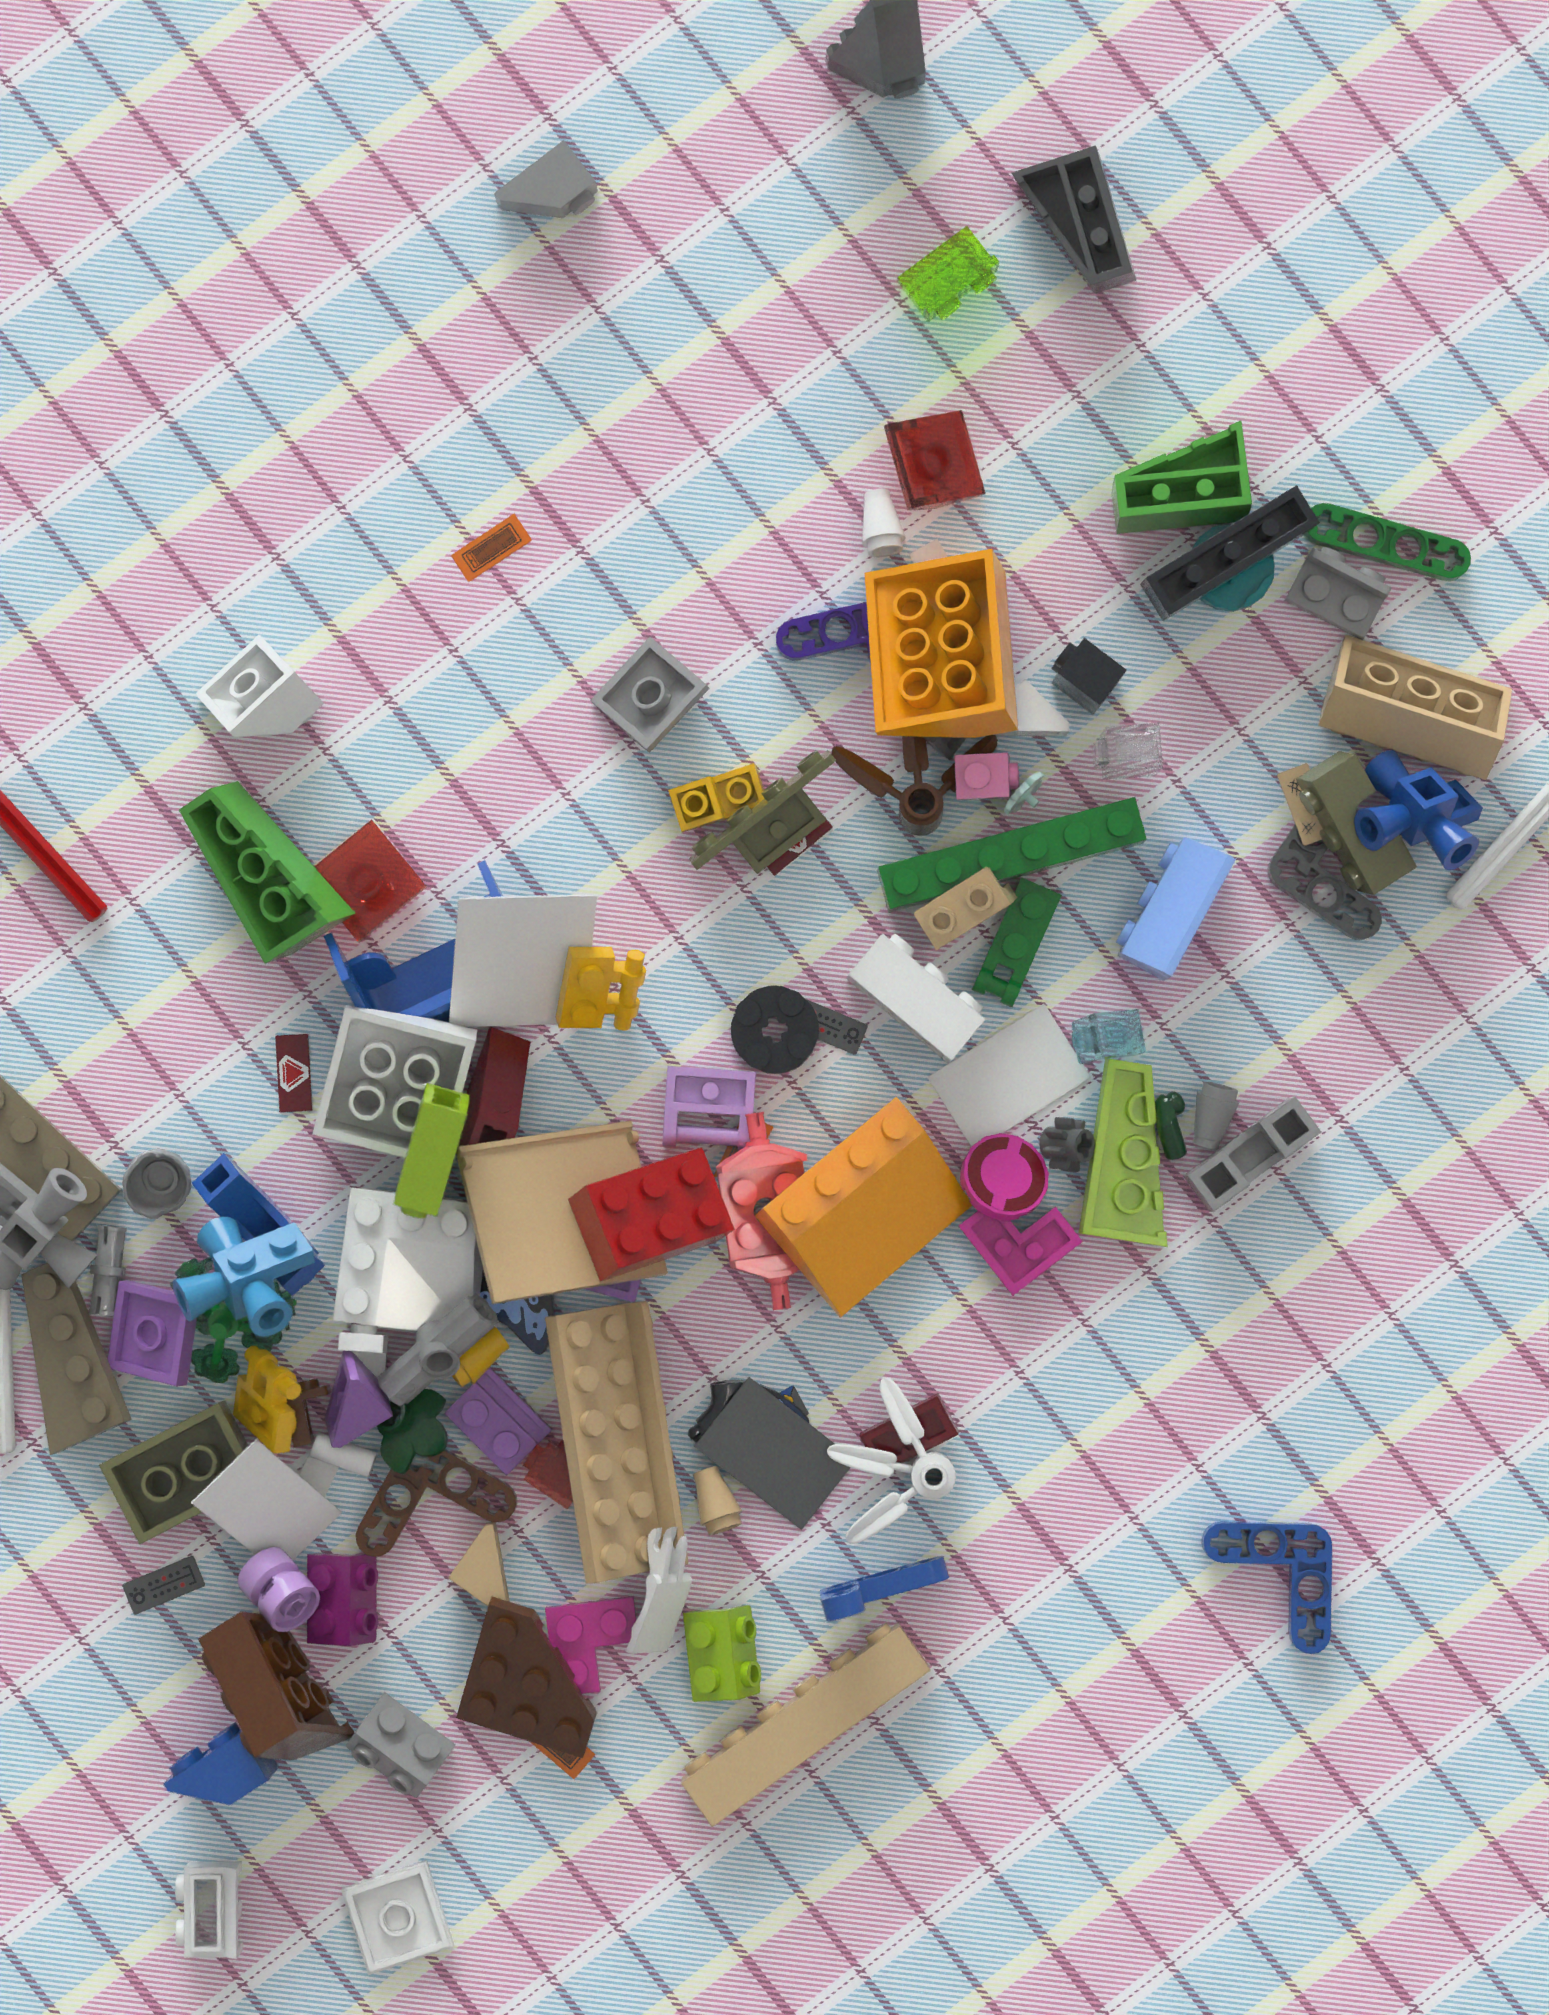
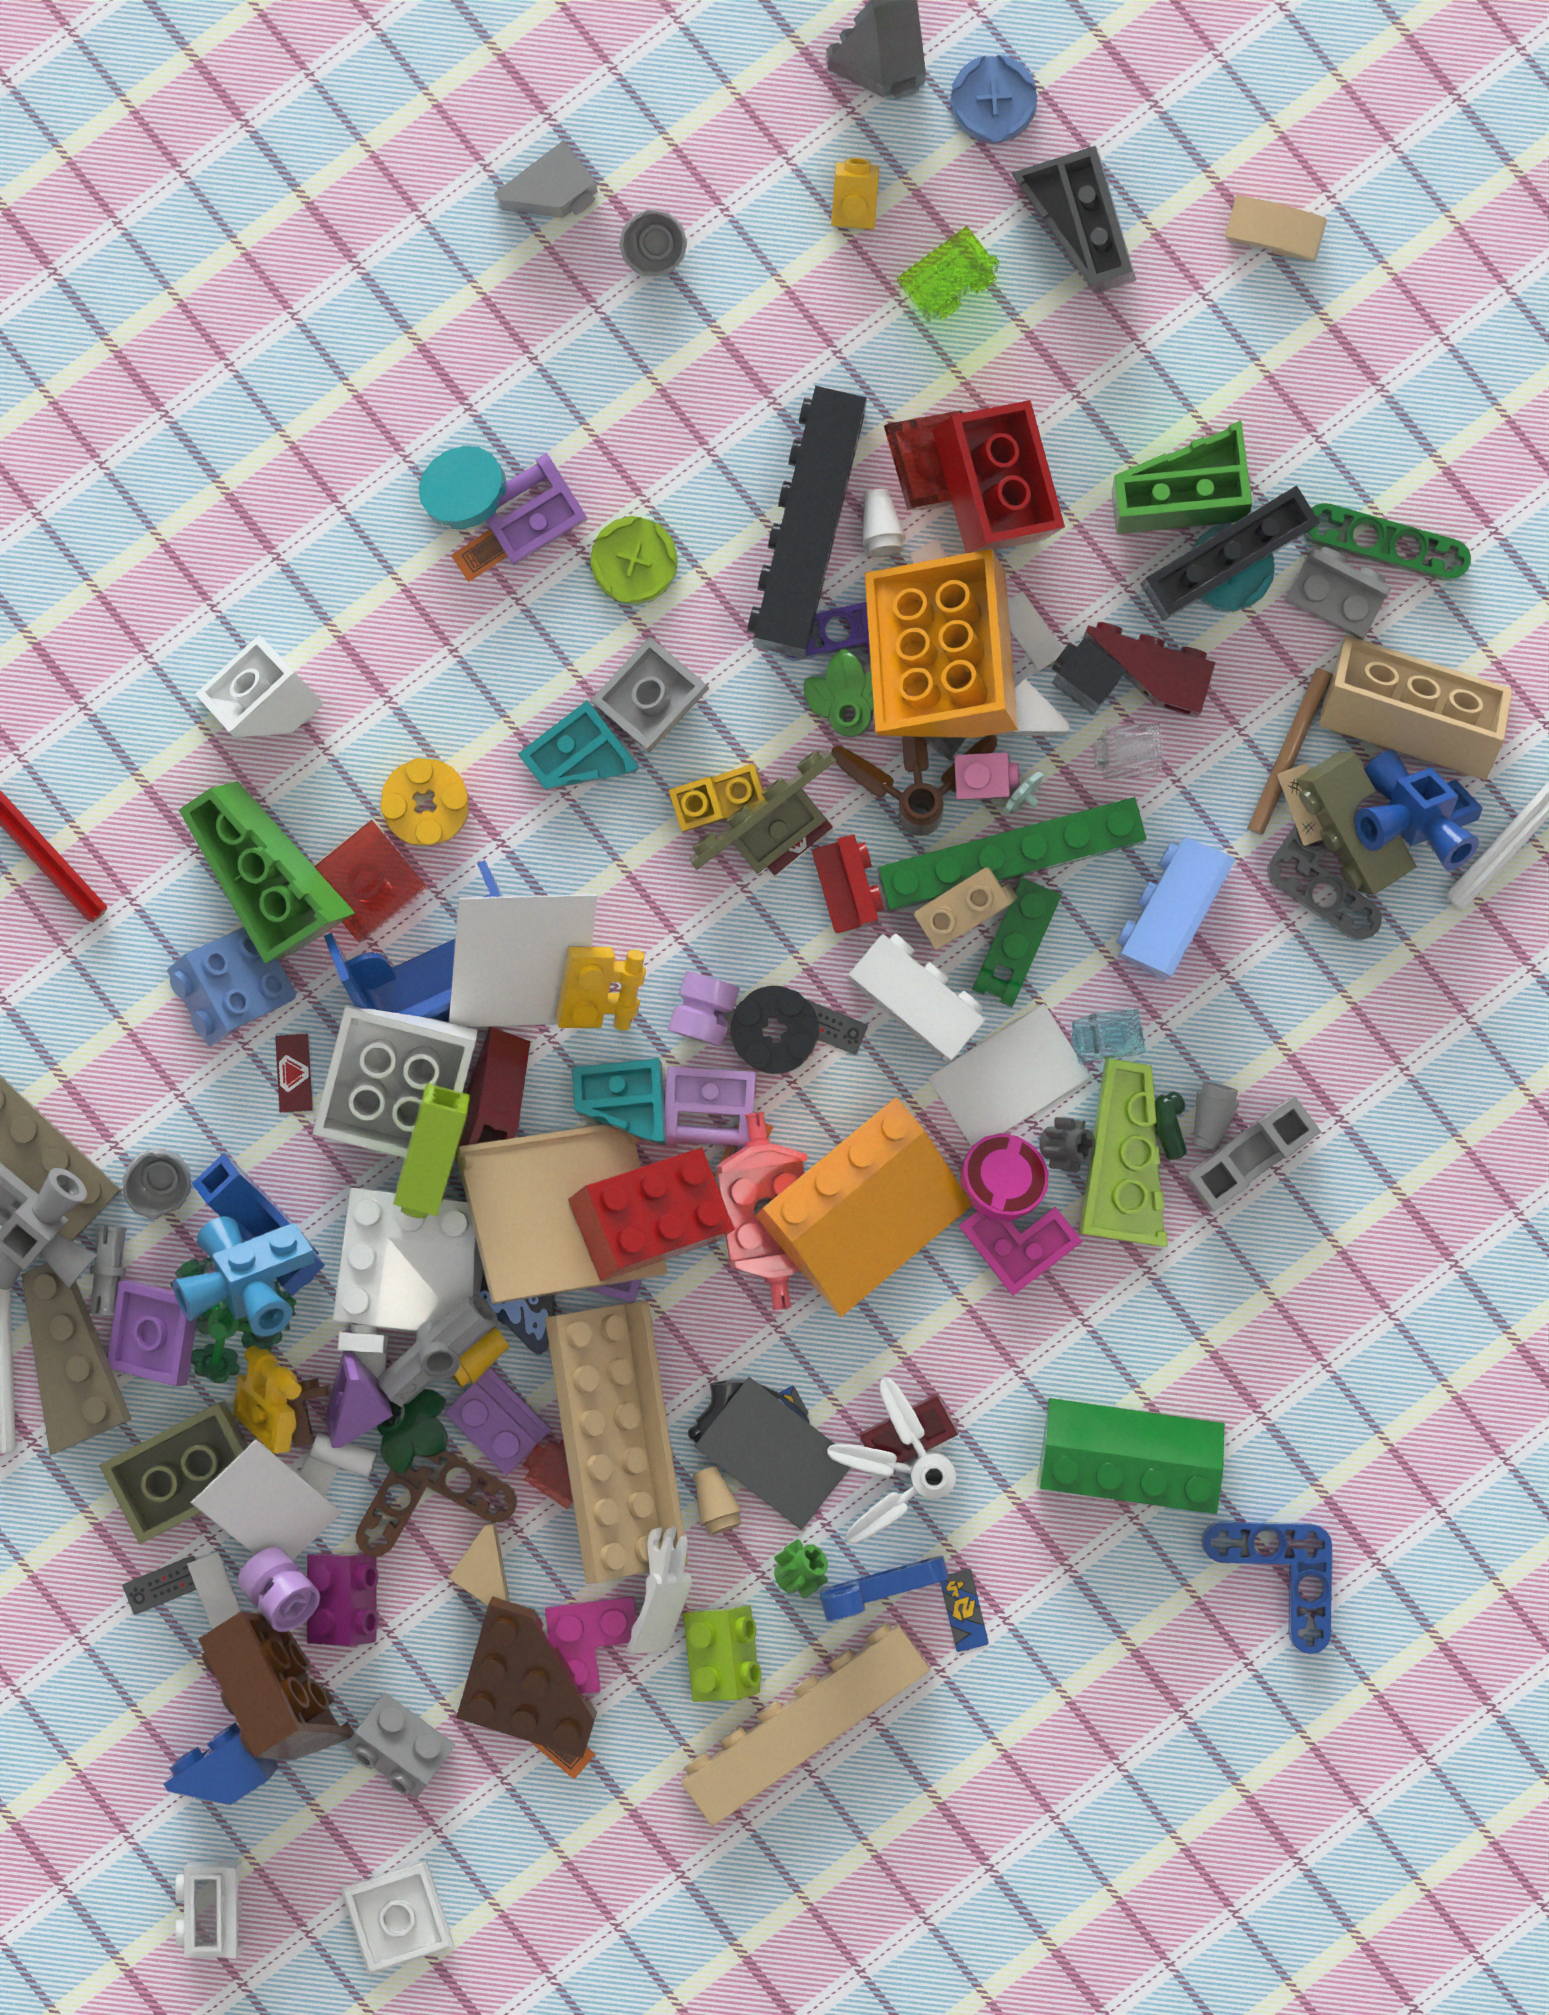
none -> medium blue bracket [167,927,296,1047]
none -> white sticker [187,1552,241,1629]
none -> yellow plate [380,758,469,846]
none -> teal tile [419,446,507,530]
none -> medium lavender plate [485,453,588,566]
none -> teal wing [518,700,640,790]
none -> teal wing [572,1058,667,1146]
none -> lime tile [590,516,678,605]
none -> light grey hair [619,209,687,276]
none -> lavender wheel [668,971,740,1047]
none -> black brick [747,386,867,659]
none -> bright green gear [774,1539,828,1599]
none -> bright green plate [804,649,874,737]
none -> red bracket [812,834,884,934]
none -> yellow bracket [831,158,879,229]
none -> red brick [932,400,1065,553]
none -> sticker [940,1569,989,1652]
none -> medium blue tile [950,55,1037,144]
none -> white sticker [1008,592,1063,671]
none -> green slope [1037,1398,1225,1514]
none -> dark red slope [1083,622,1216,718]
none -> tan slope [1225,195,1327,262]
none -> medium nougat bar [1247,668,1332,835]

